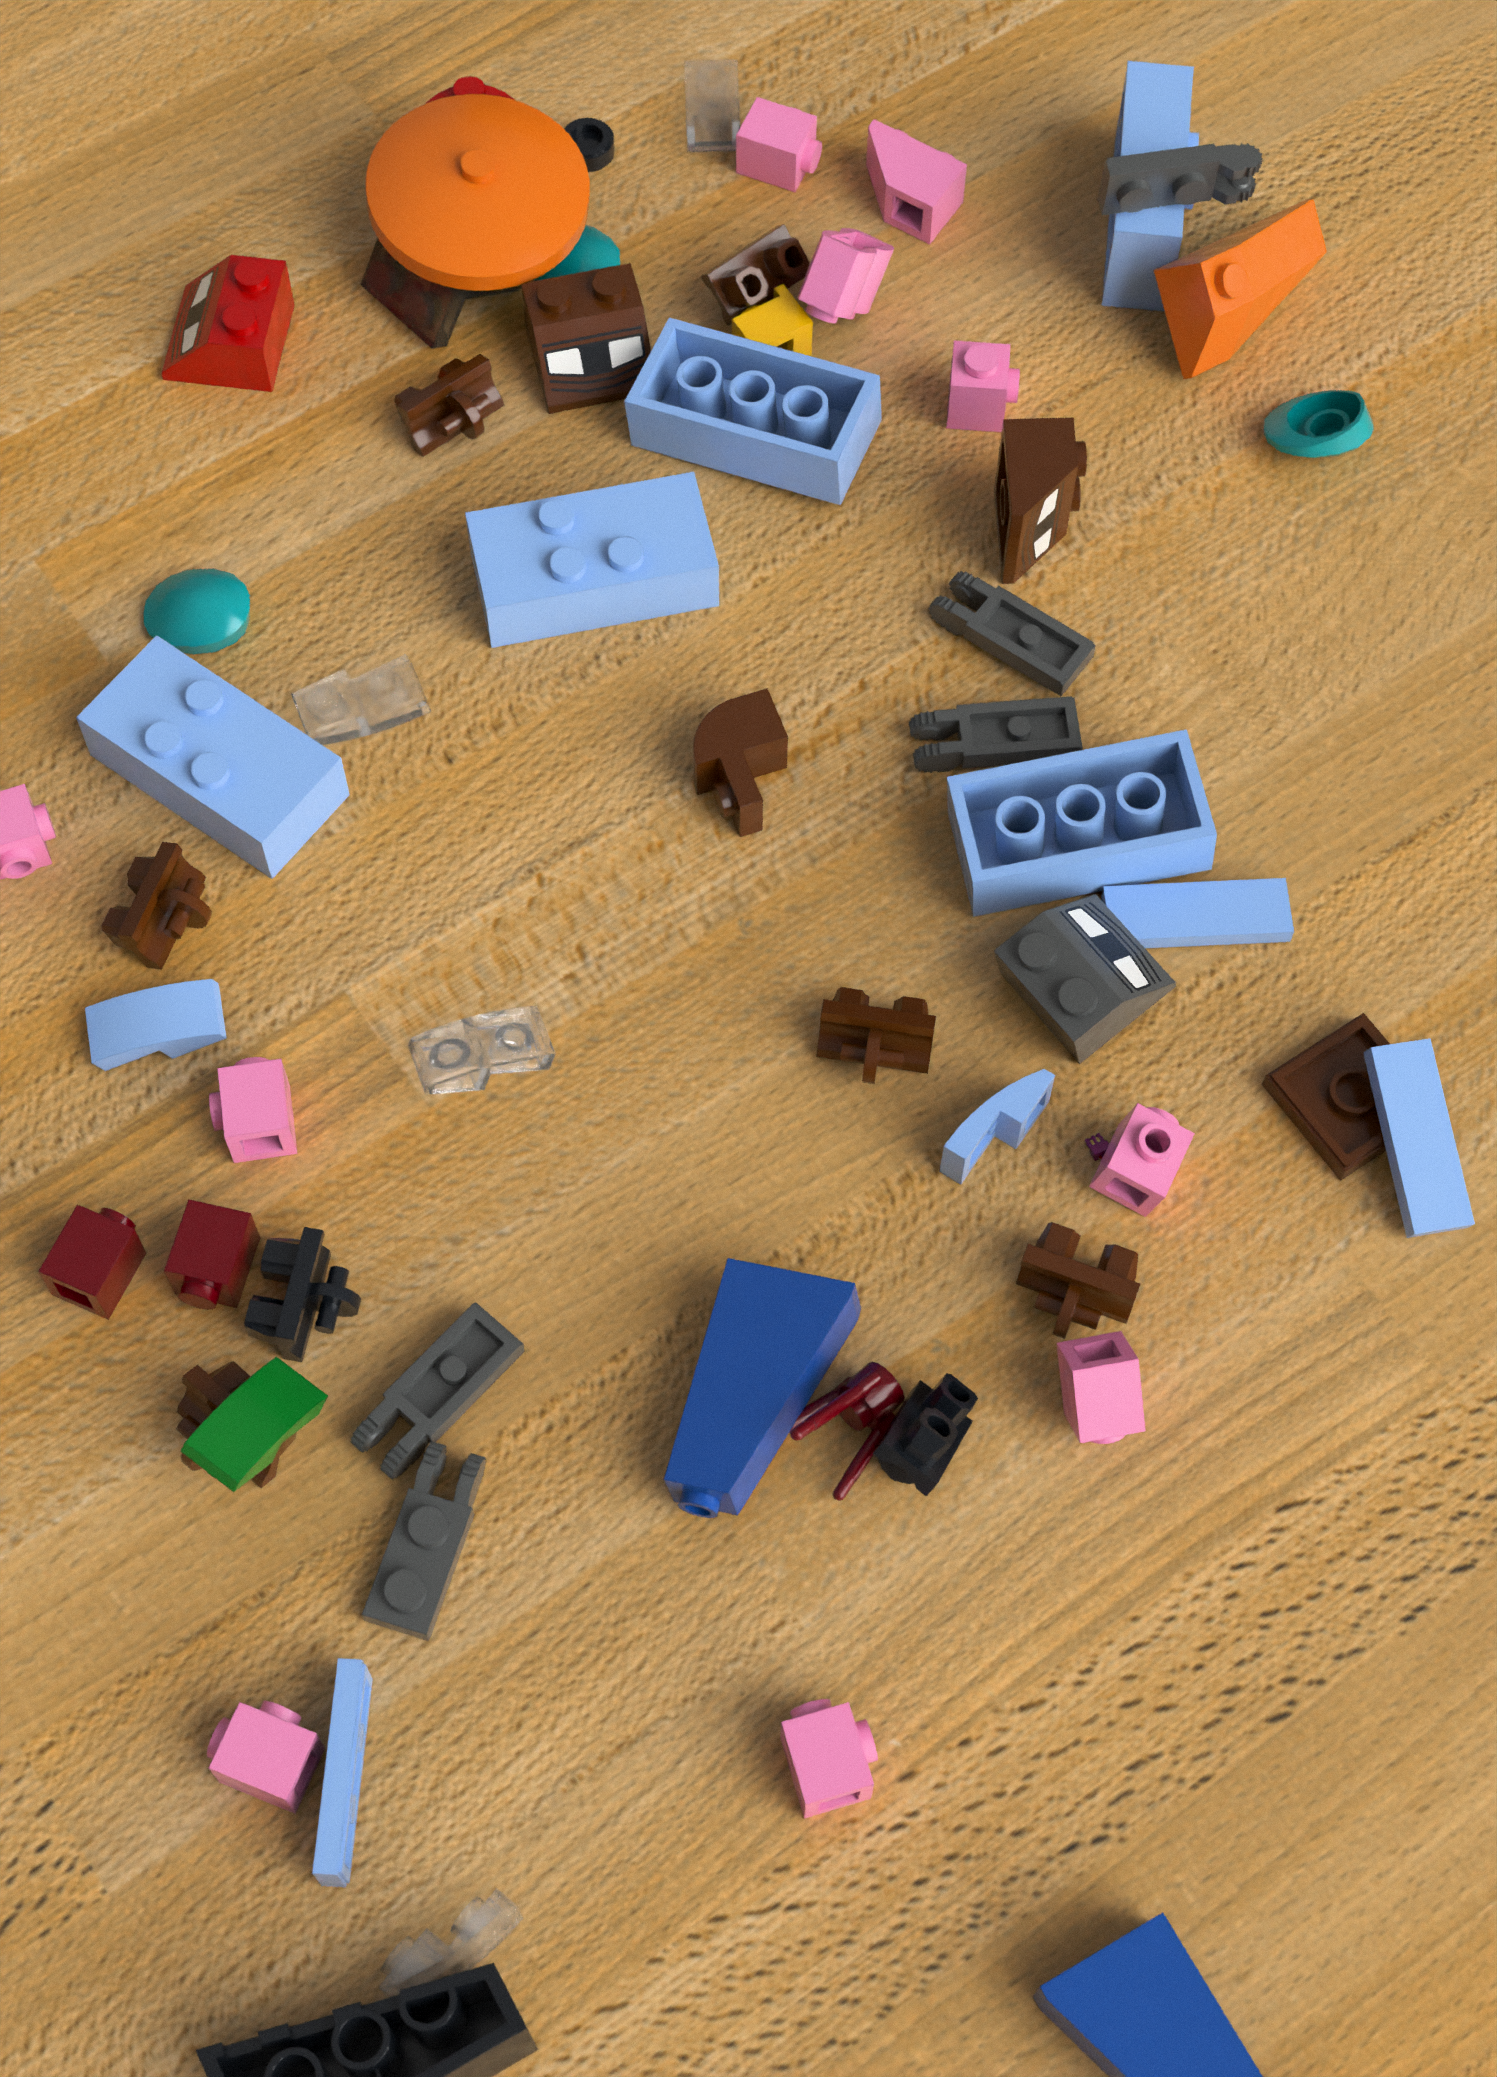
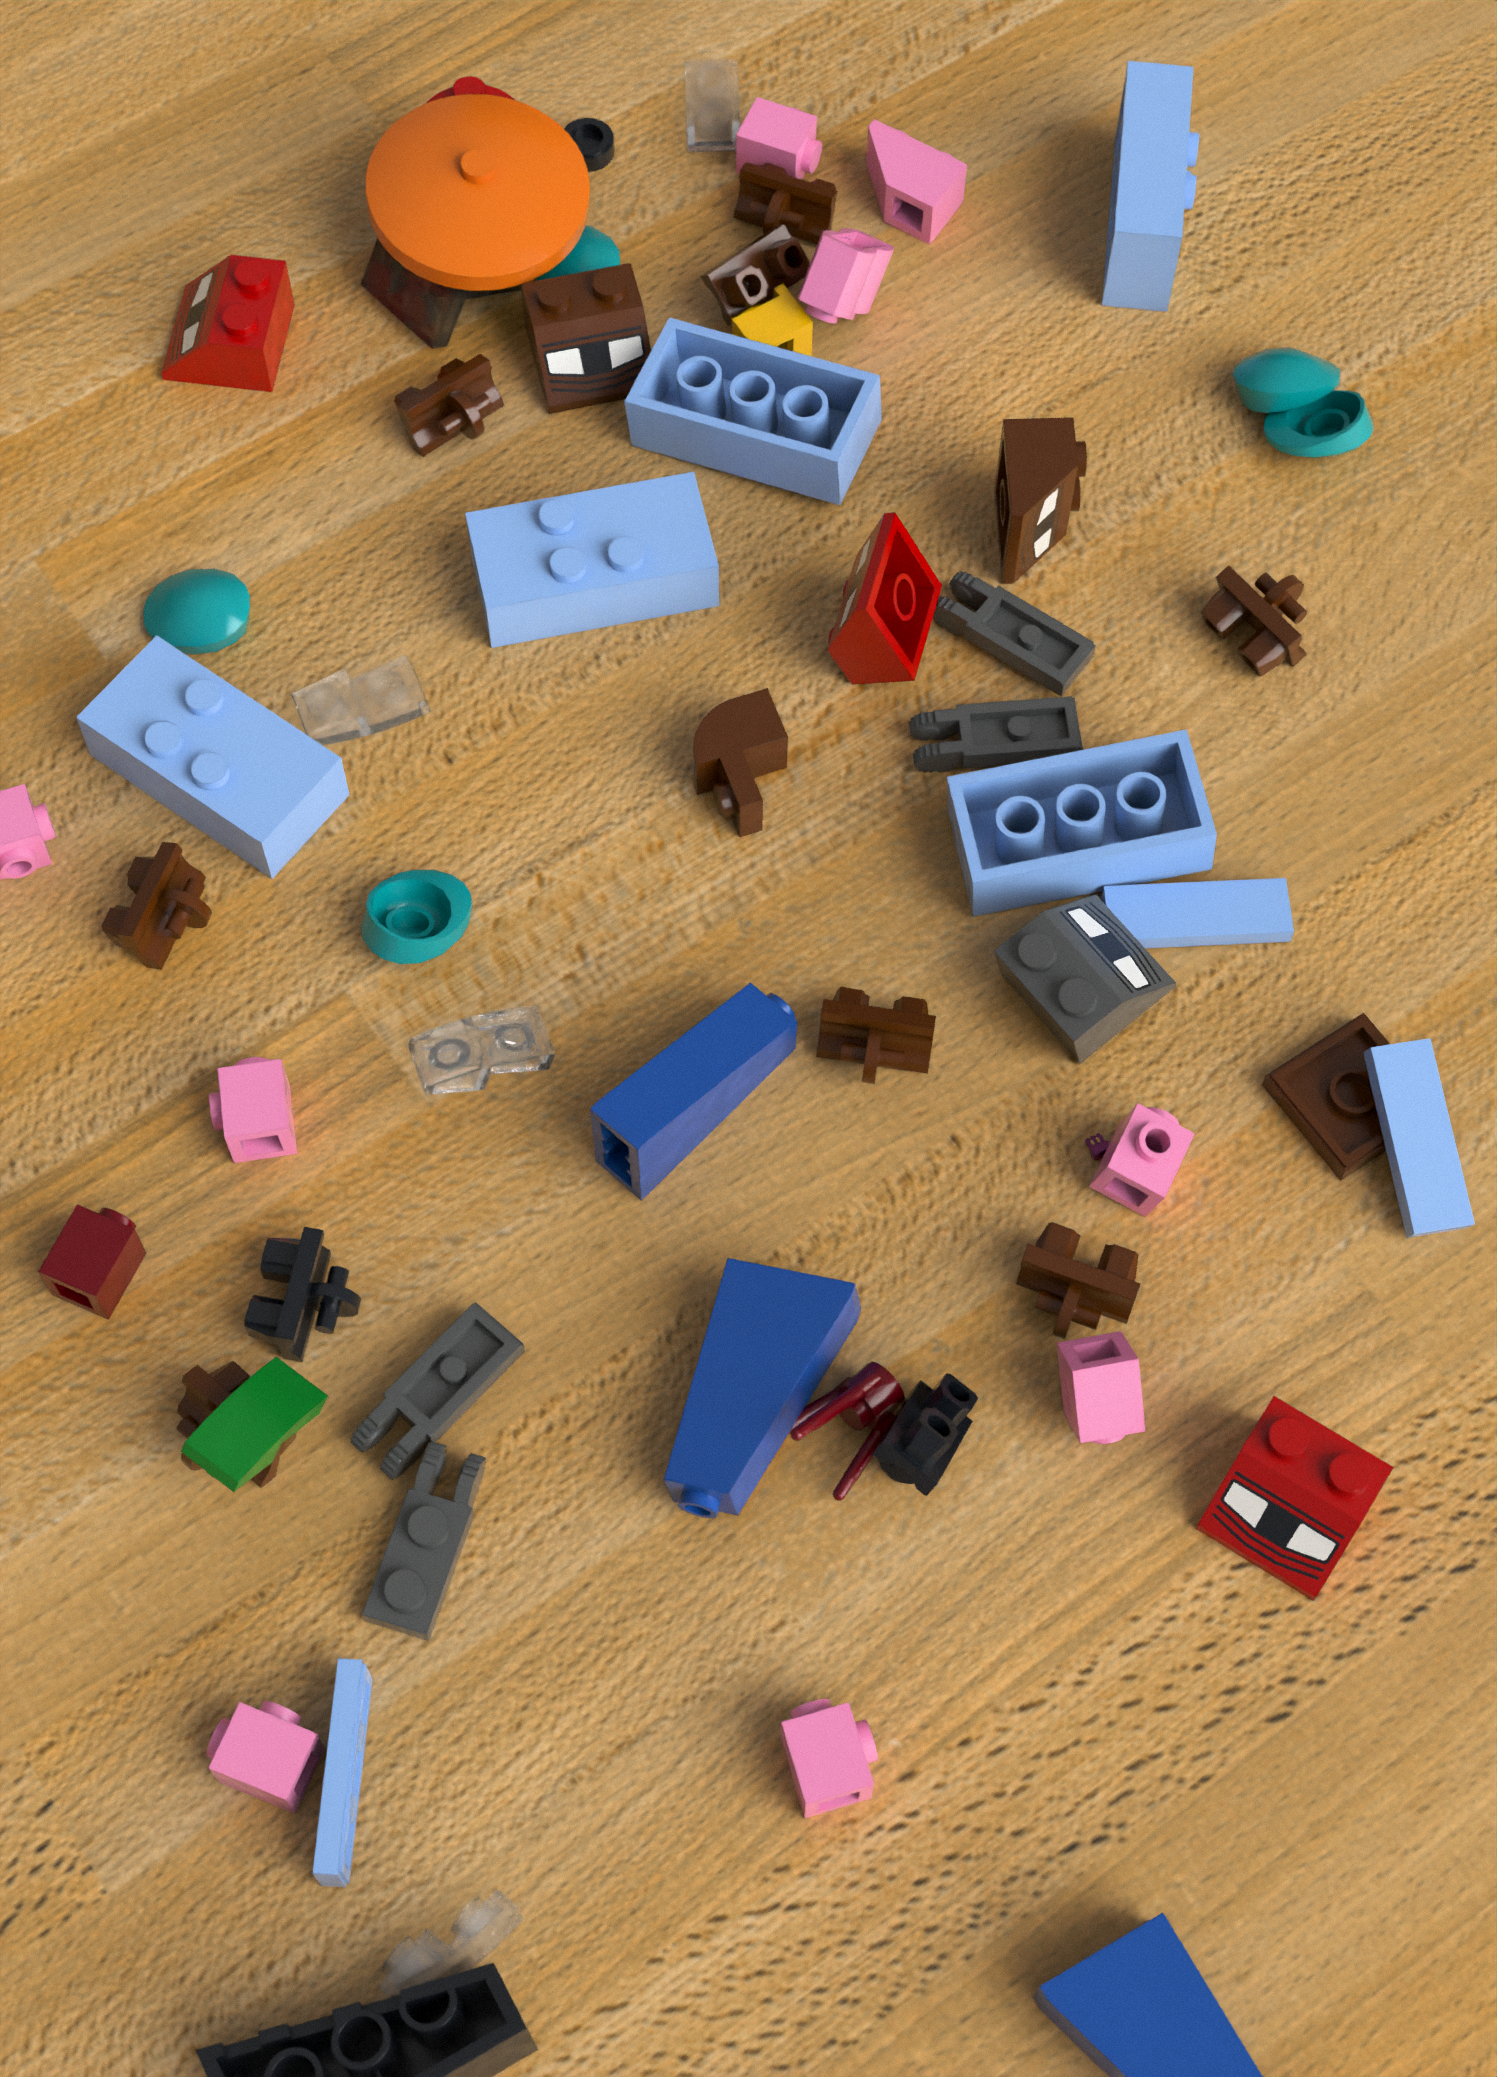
light blue slope [85,979,227,1071] -> none
dark red brick [164,1199,261,1310] -> none
light blue slope [939,1069,1055,1184] -> none
bright pink brick [946,341,1020,432] -> none
dark grey hinge [1097,143,1263,215] -> none
orange wedge [1154,199,1327,379] -> none
none -> teal hat [360,870,473,964]
none -> blue slope [590,983,797,1201]
none -> reddish brown hips [734,162,838,245]
none -> red slope [827,512,942,685]
none -> red slope [1196,1396,1394,1601]
none -> reddish brown hips [1201,565,1307,677]
none -> teal hat [1232,347,1341,413]

